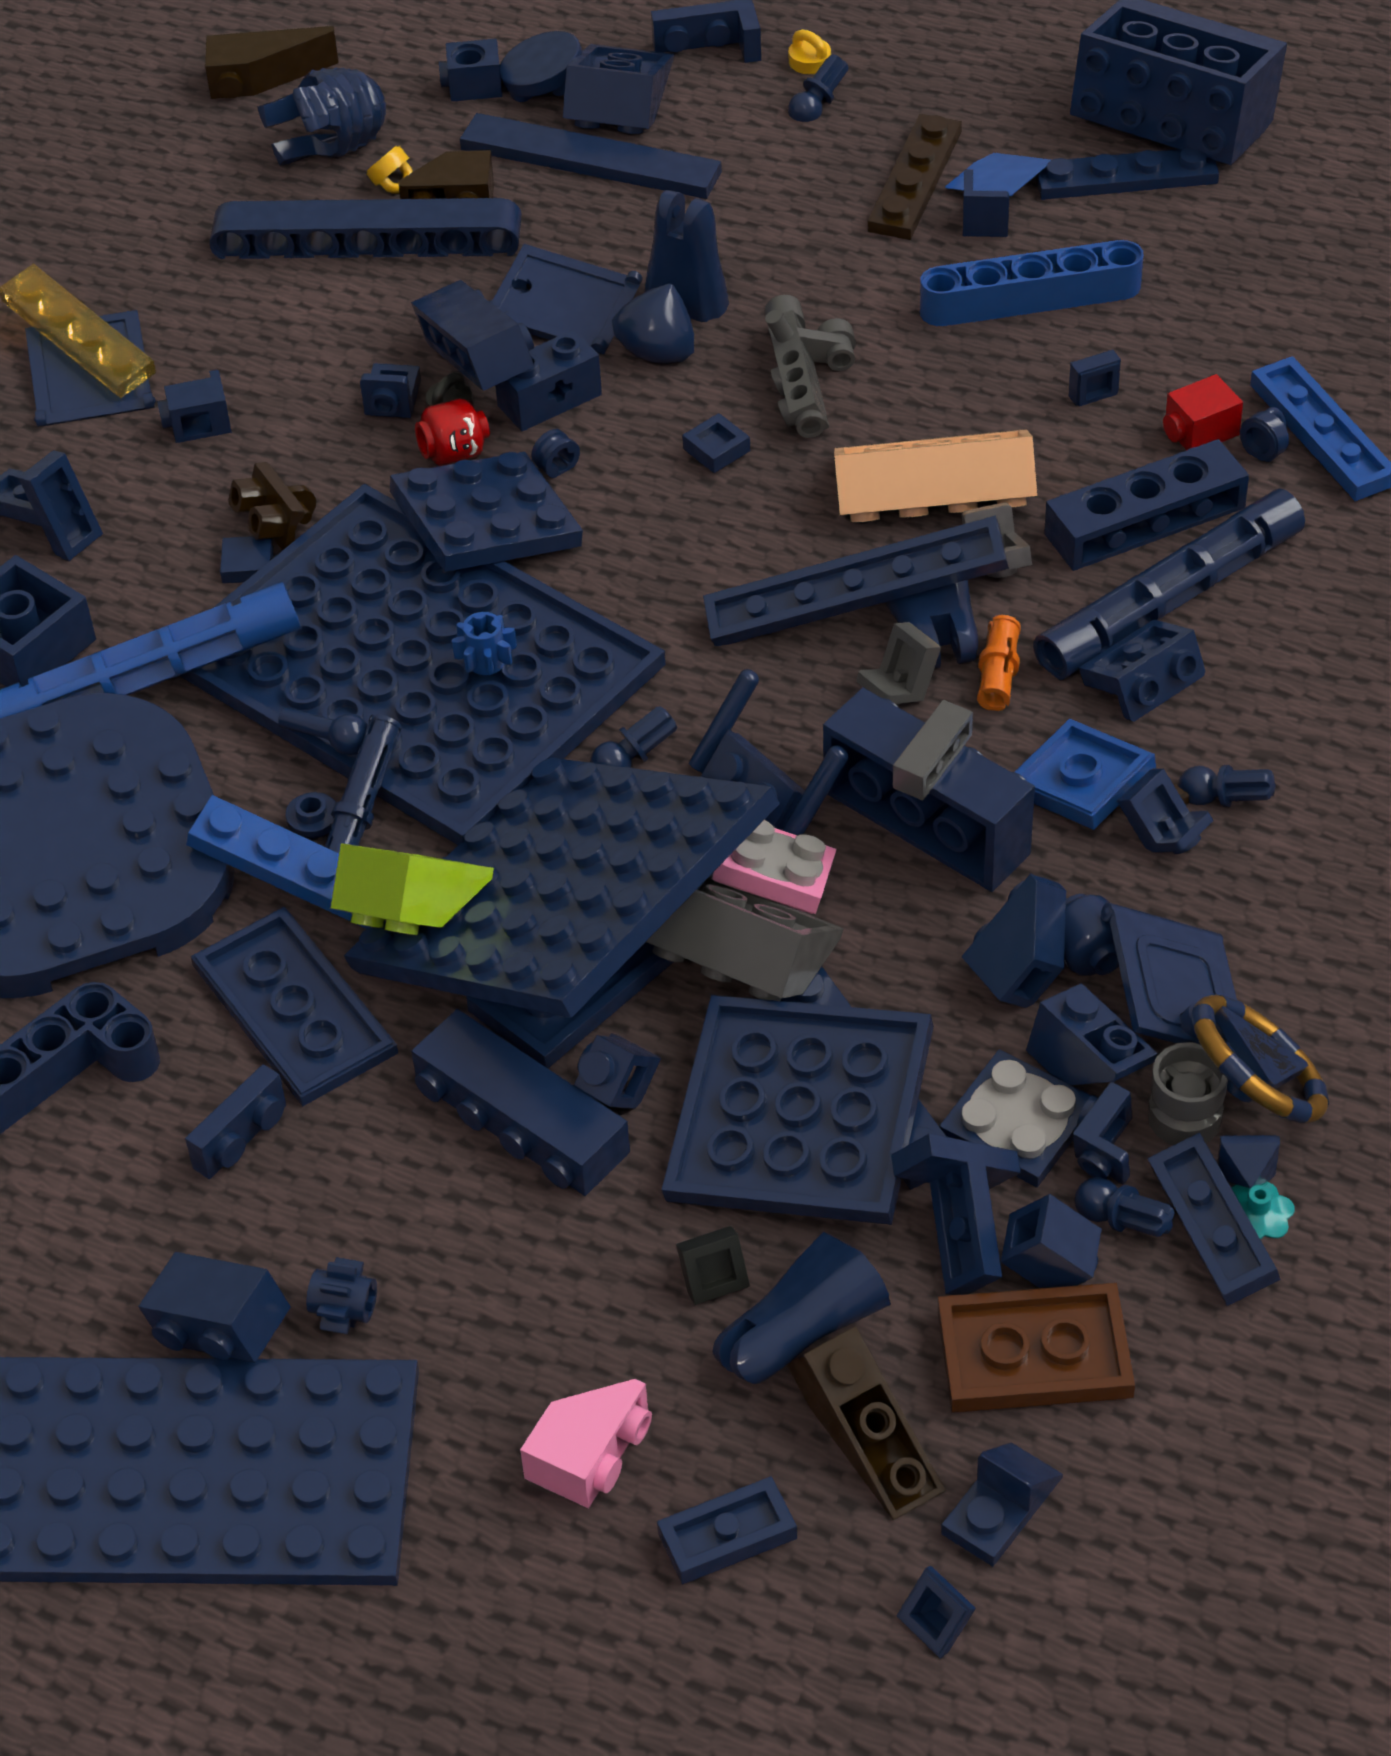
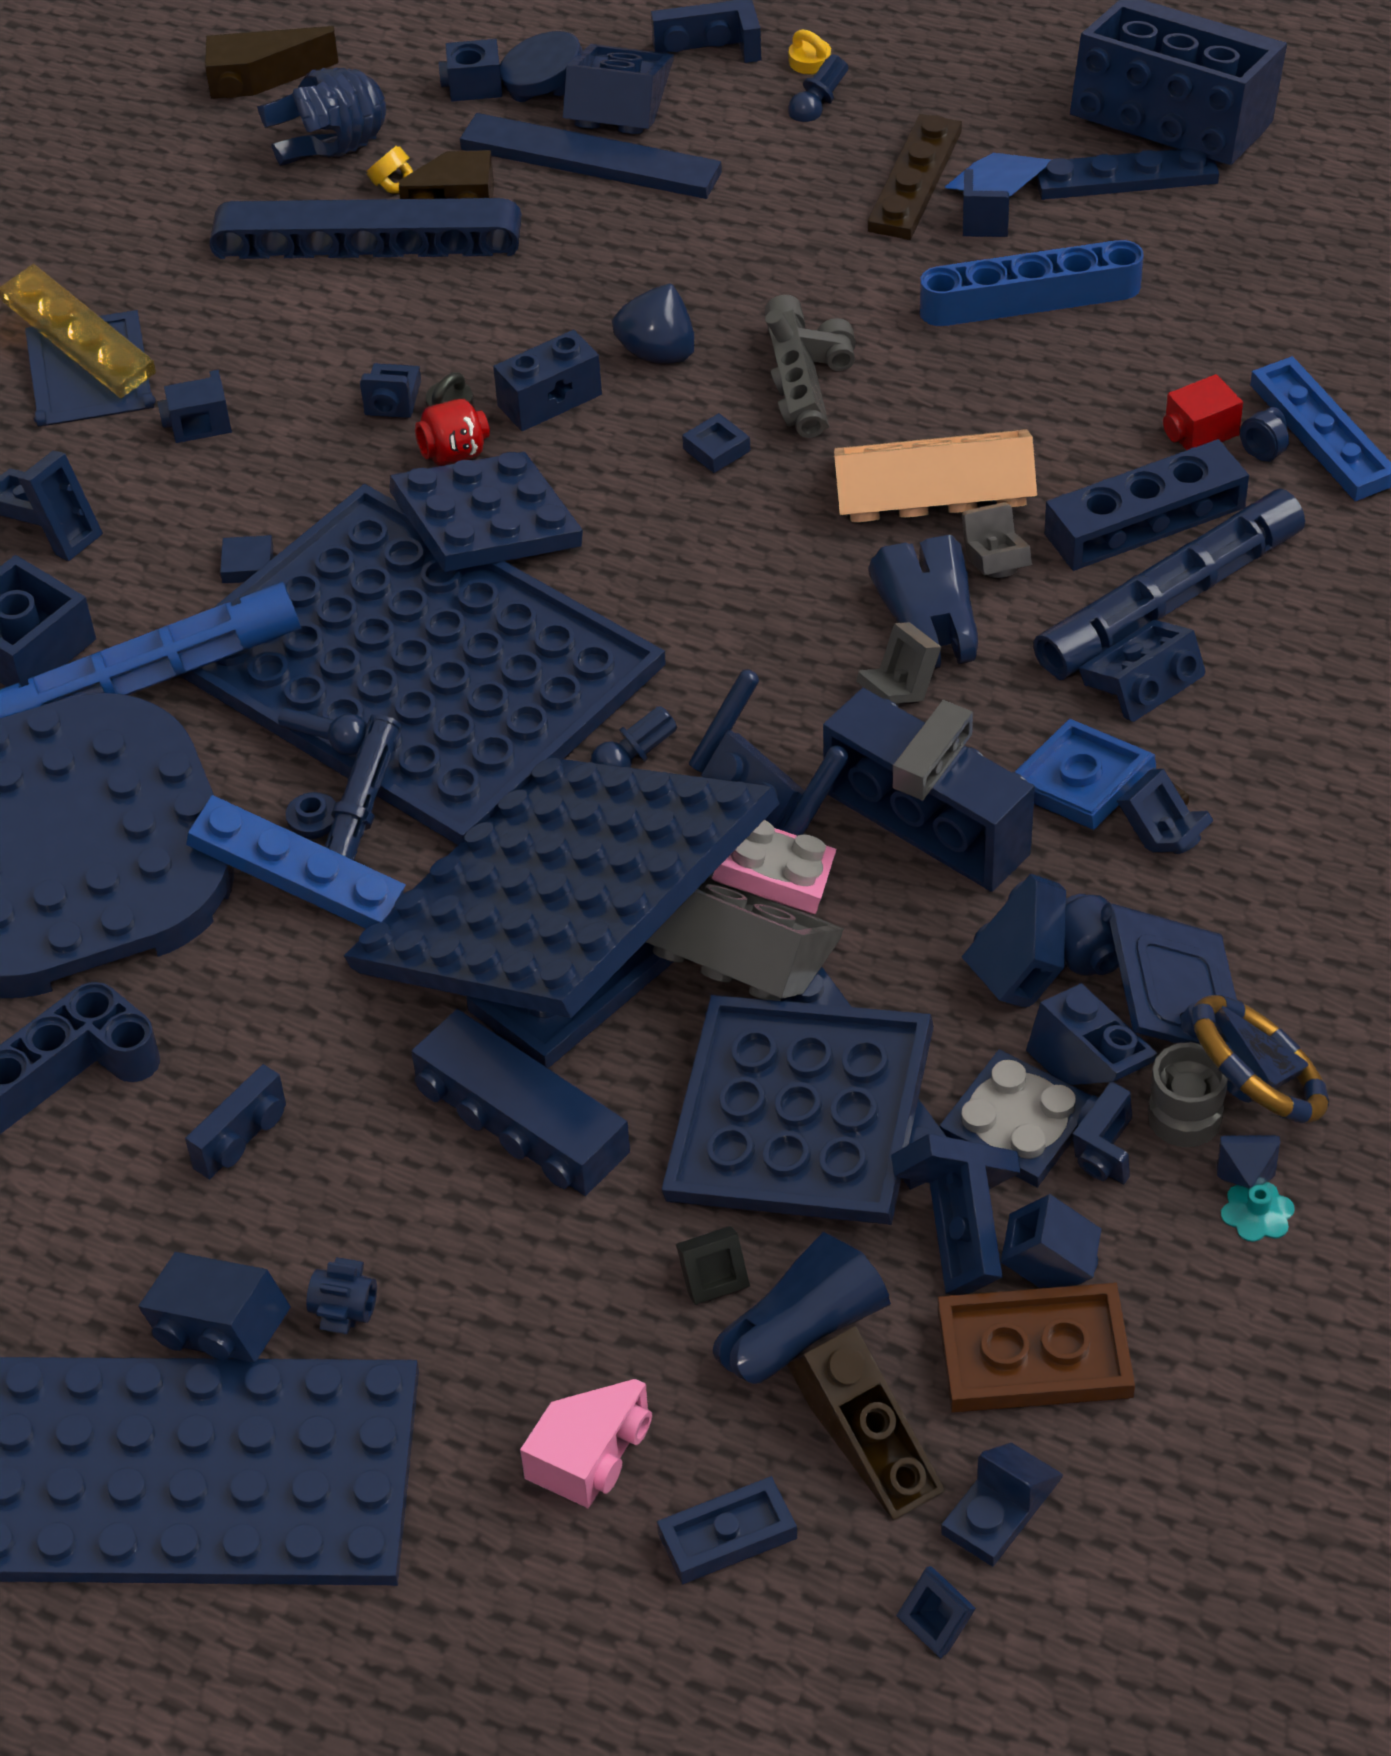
dark blue tile [190,906,398,1107] -> none
dark brown hips [228,462,316,551] -> none
lime slope [331,843,494,935] -> none
dark blue brick [411,280,535,391] -> none
blue gear [452,612,517,675] -> none
dark blue container [493,244,643,354] -> none
dark blue bush [531,429,580,478] -> none
dark blue brick [574,1033,661,1109] -> none
dark blue piece [644,190,729,322] -> none
dark blue plate [703,515,1009,646] -> none
orange pin [977,615,1021,711] -> none
dark blue tile [1068,350,1121,407] -> none
dark blue axle [1075,1177,1175,1237] -> none
dark blue plate [1147,1133,1281,1306] -> none
dark blue axle [1178,765,1276,807] -> none

